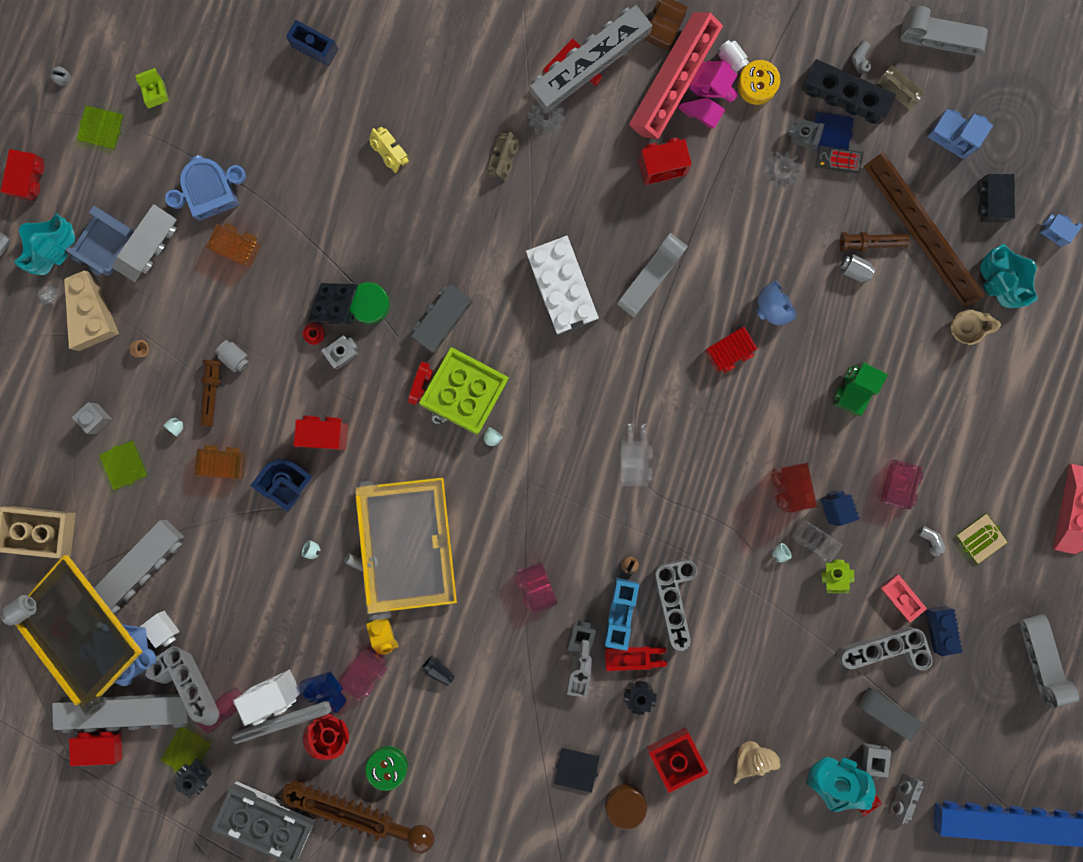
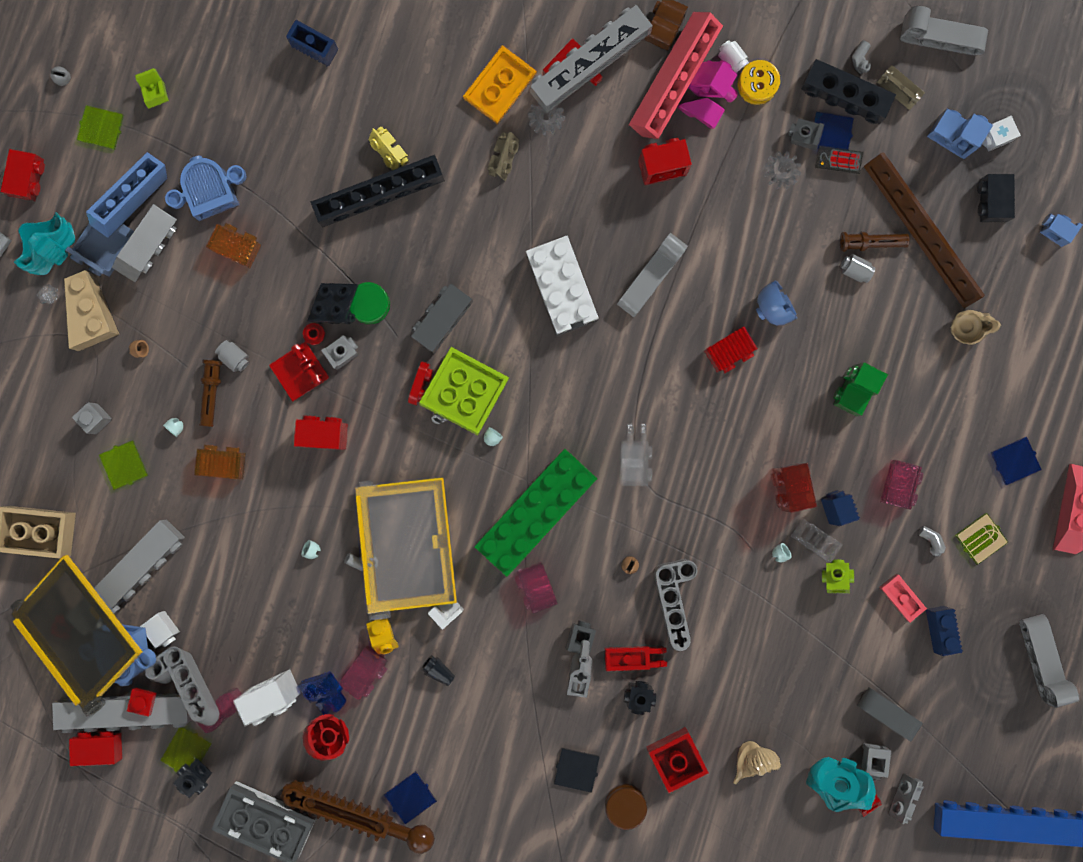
light grey brick [1,595,36,626] -> none
light grey axle [231,701,331,744] -> none
dark blue brick [250,459,314,512] -> none
green head [365,746,408,791] -> none
dark azure arch [604,578,639,651] -> none
light grey beam [837,626,932,670] -> none
teal piece [980,244,1038,308] -> none
none -> medium blue brick [86,152,167,238]
none -> red plate [127,688,157,717]
none -> red hinge [269,341,329,402]
none -> black brick [310,155,445,227]
none -> clear blue piece [384,771,437,824]
none -> white panel [428,602,464,630]
none -> light orange tile [463,45,537,125]
none -> green brick [474,449,598,577]
none -> white brick [982,116,1021,152]
none -> clear blue piece [991,437,1042,485]

